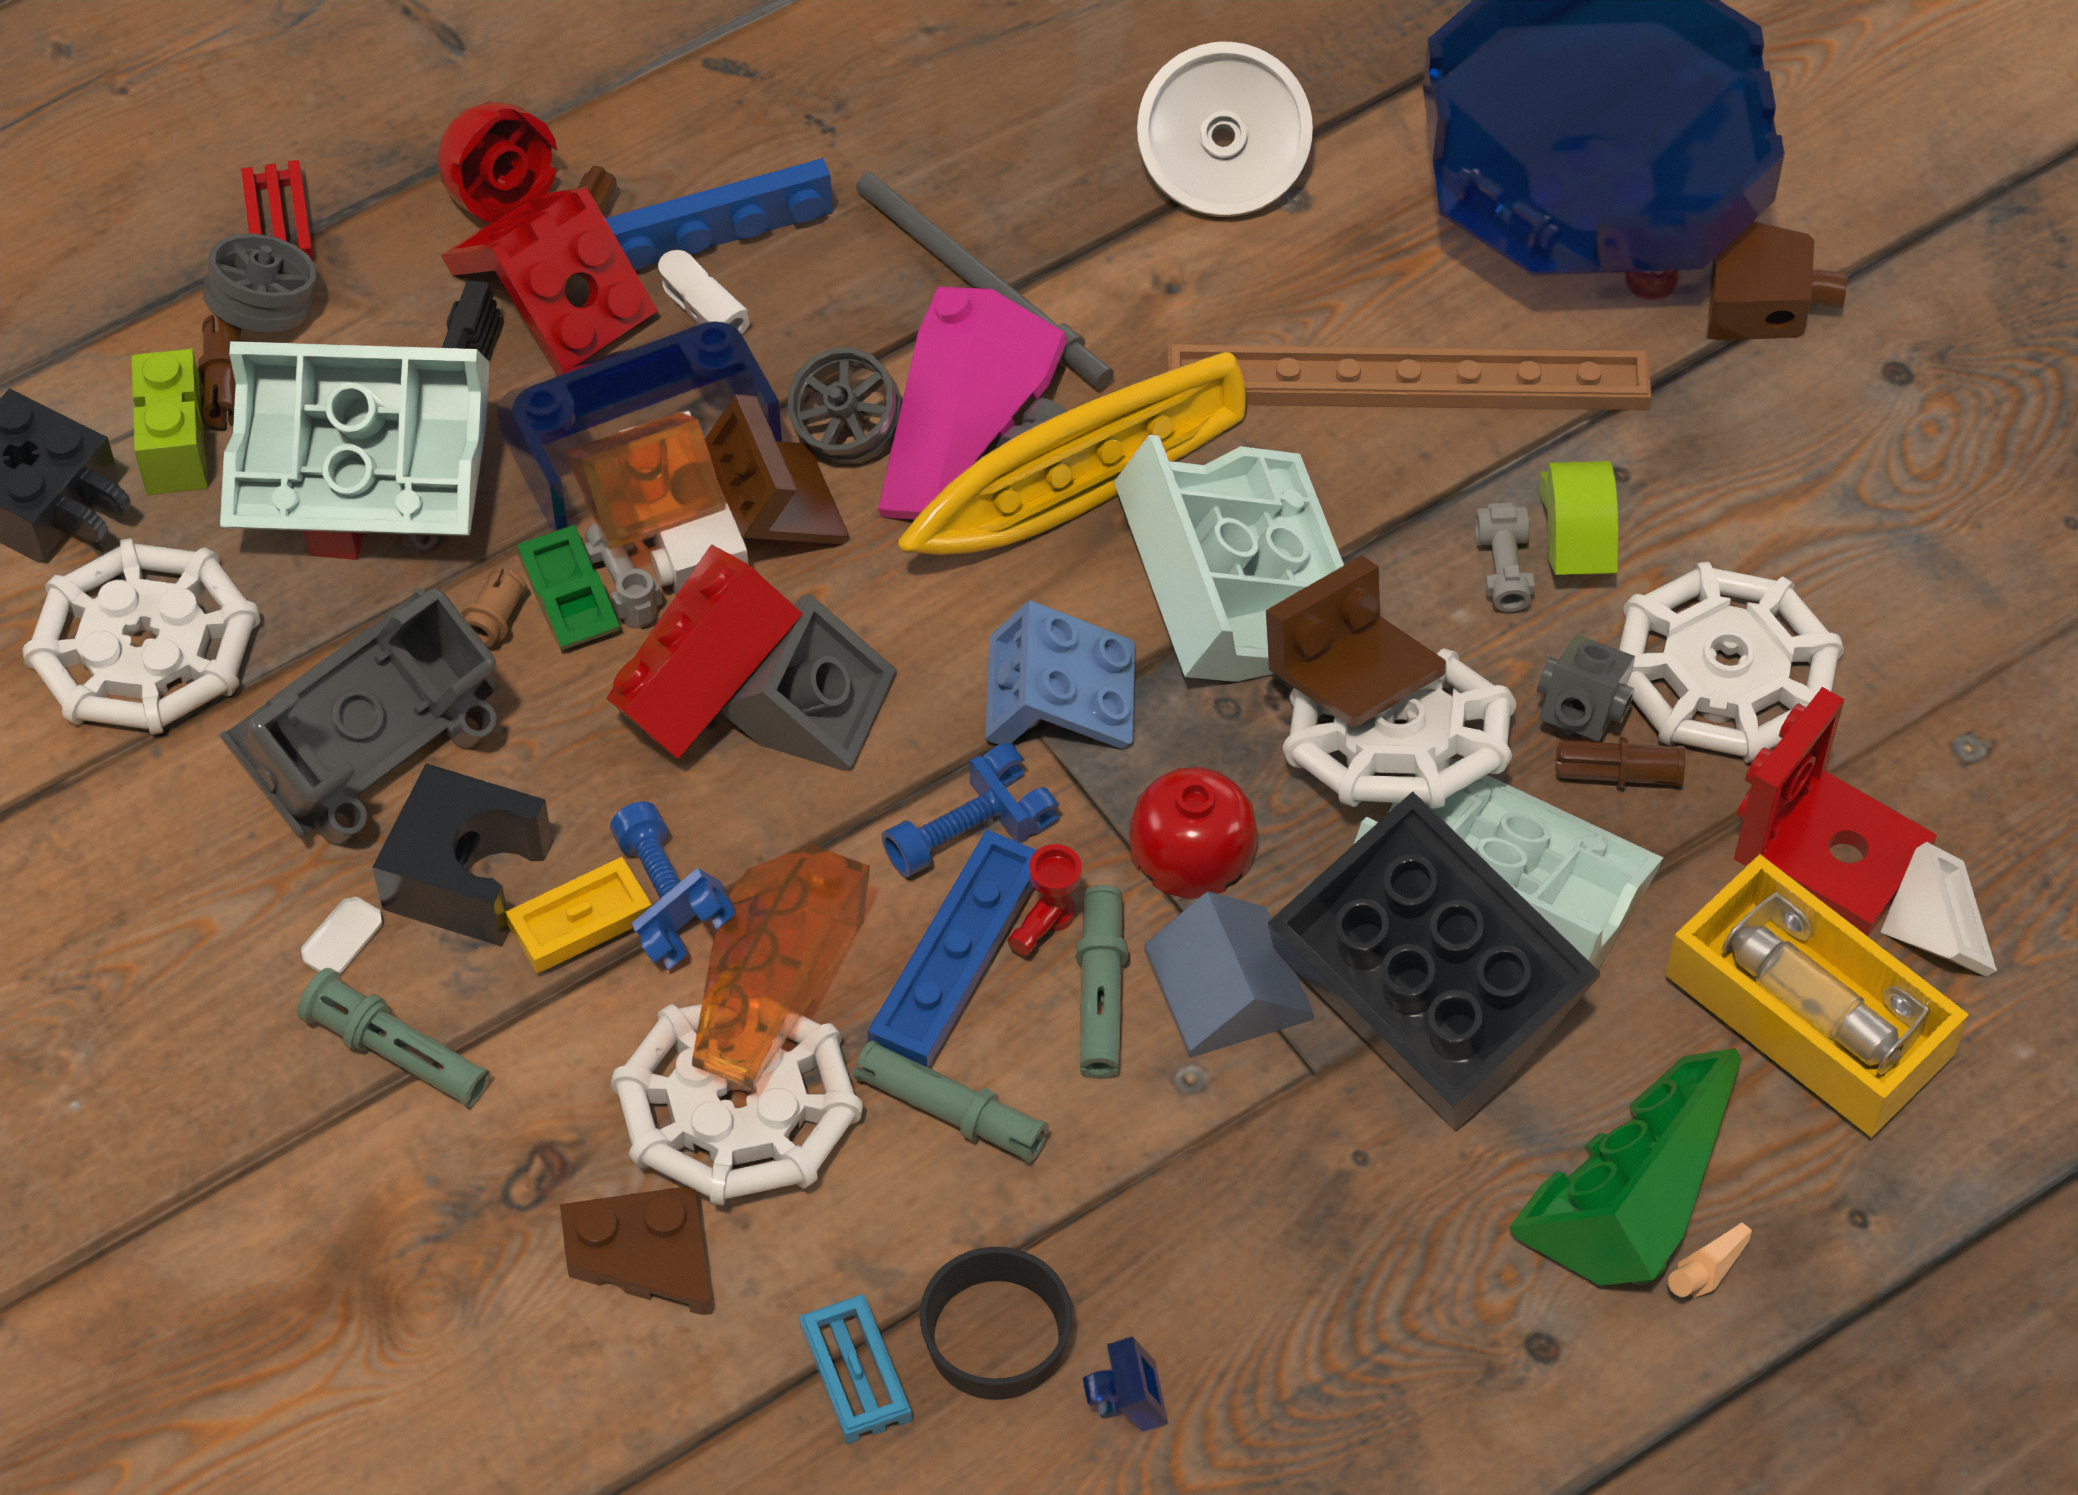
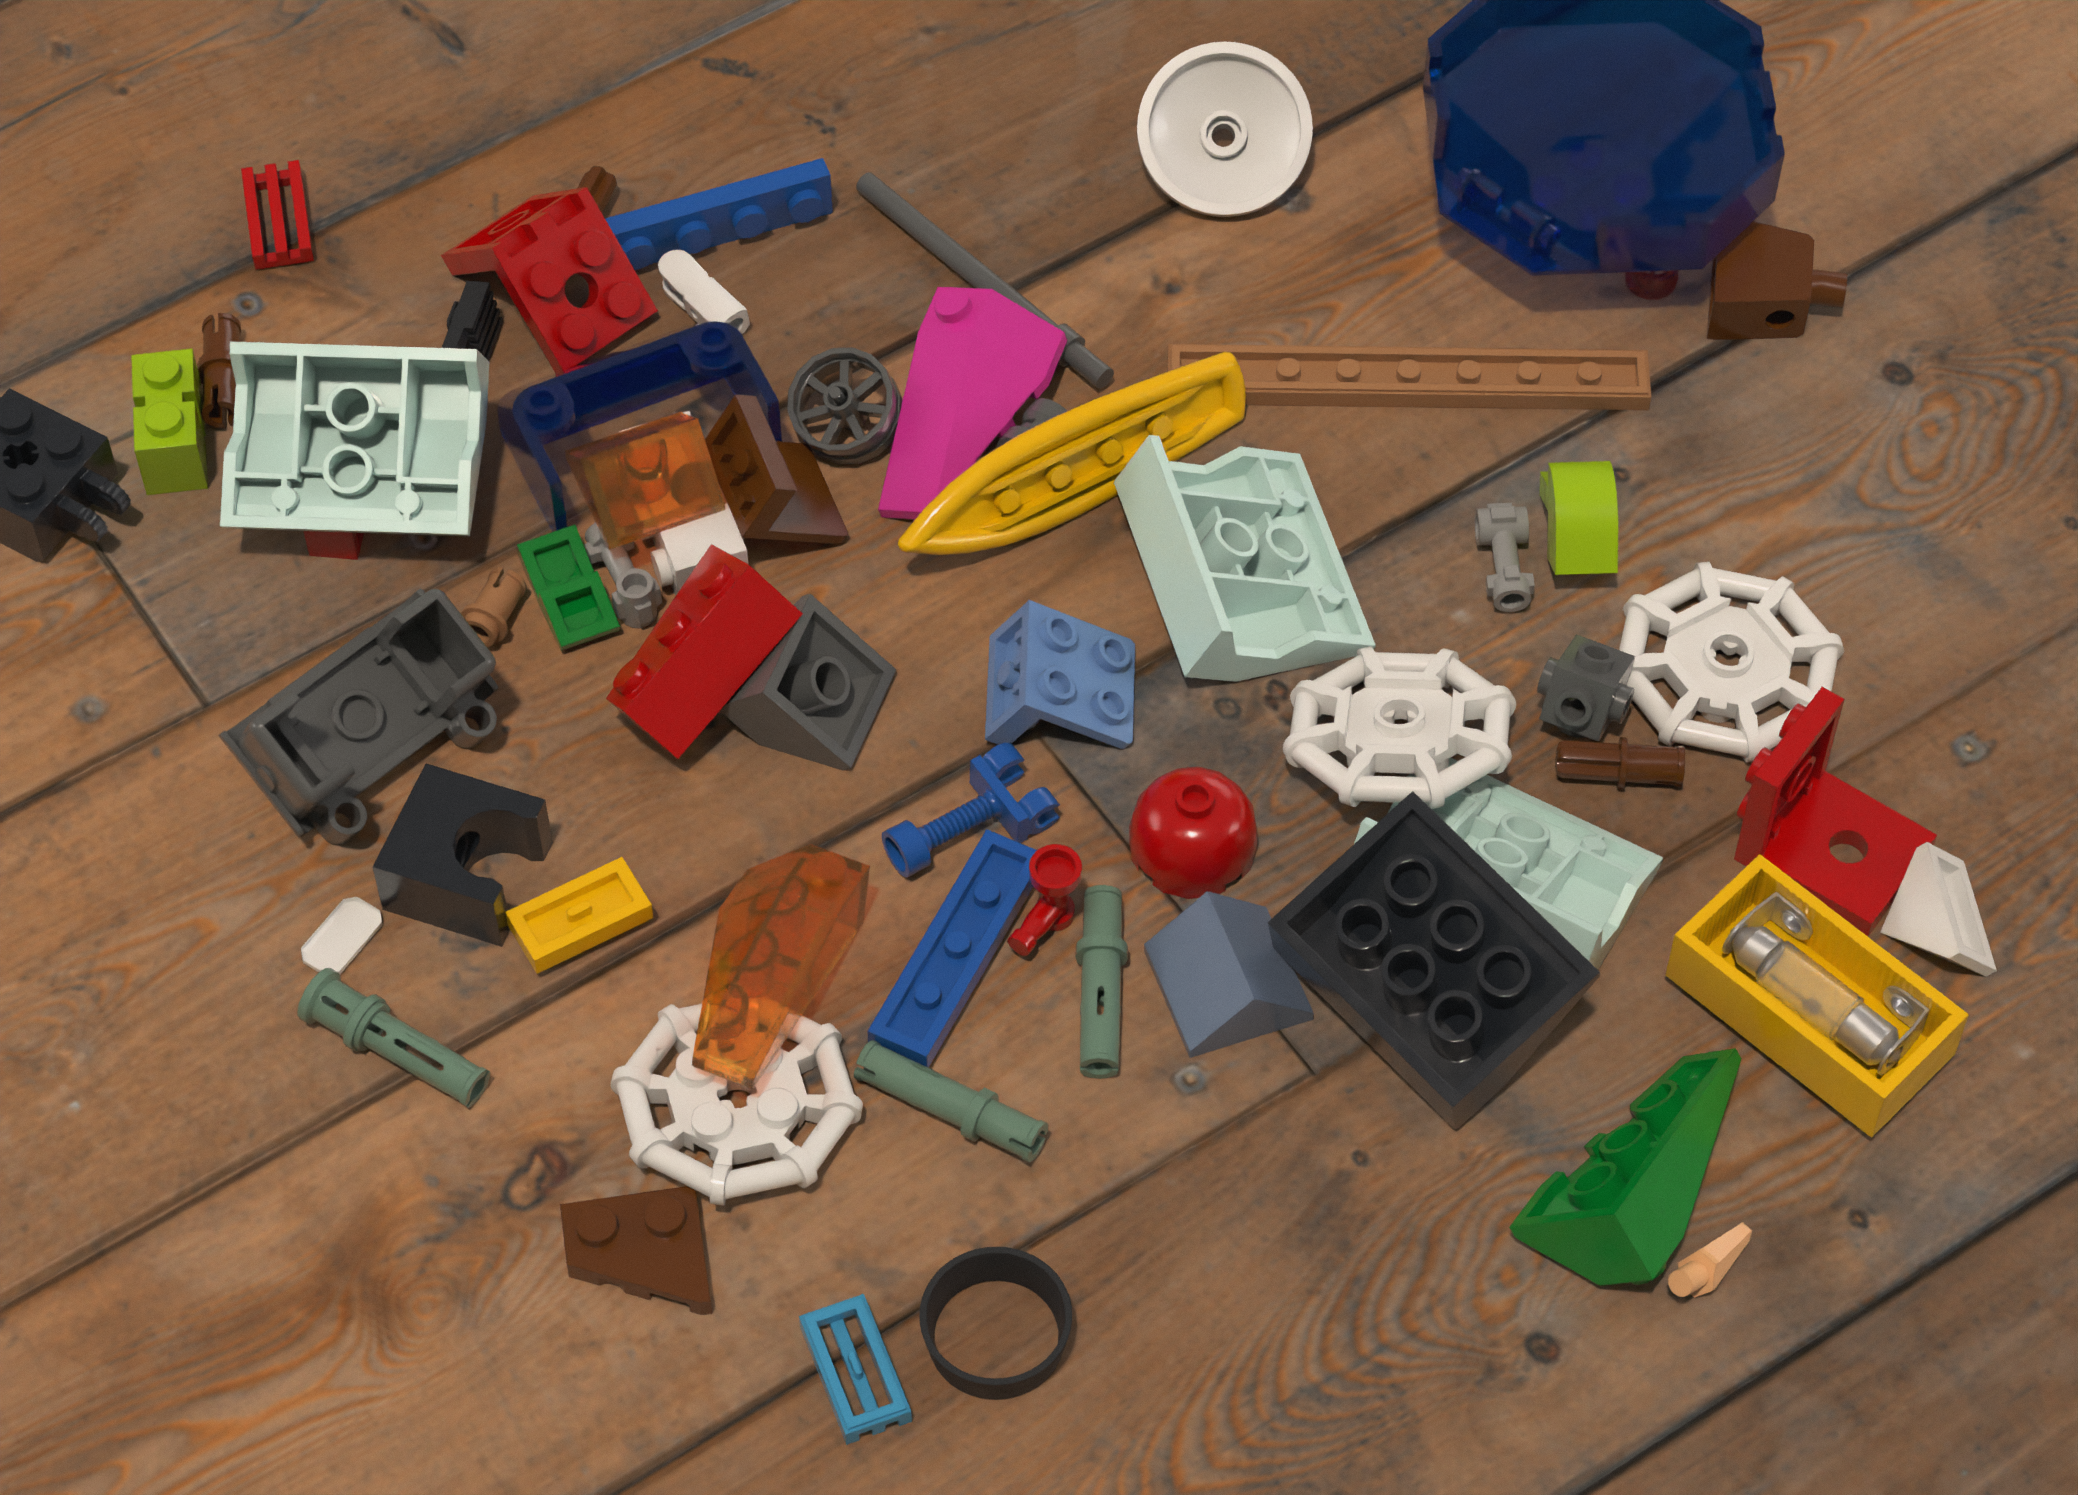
white plate [23,538,260,735] -> none
dark grey wheel [203,234,316,333] -> none
red cylinder [437,101,557,222] -> none
blue bar [610,801,736,970] -> none
clear blue tile [1082,1336,1168,1432] -> none
reddish brown bracket [1266,555,1446,727] -> none

